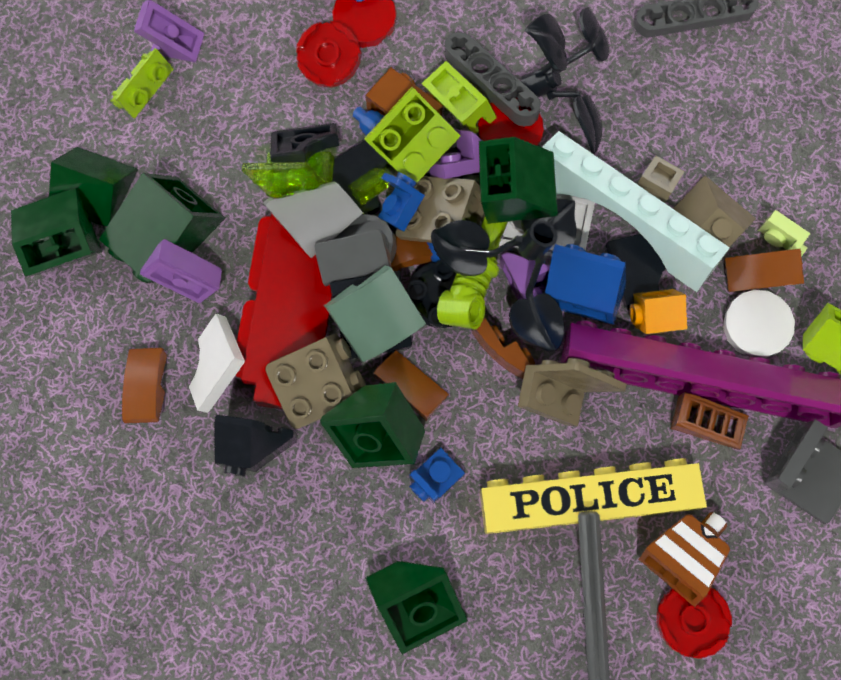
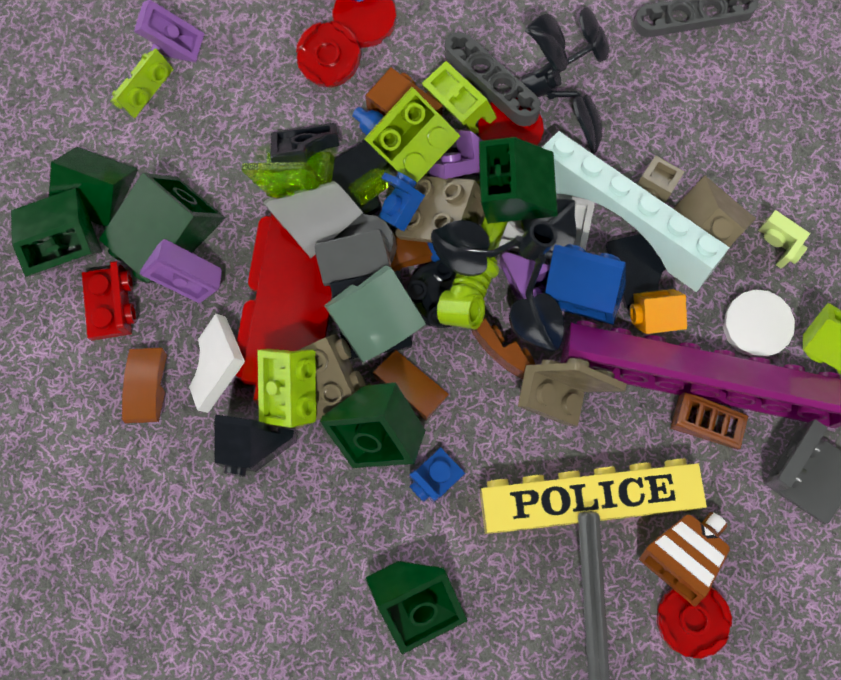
dark orange slope [724,248,804,292] -> none
none -> red bracket [82,261,136,341]
none -> lime bracket [258,349,317,428]

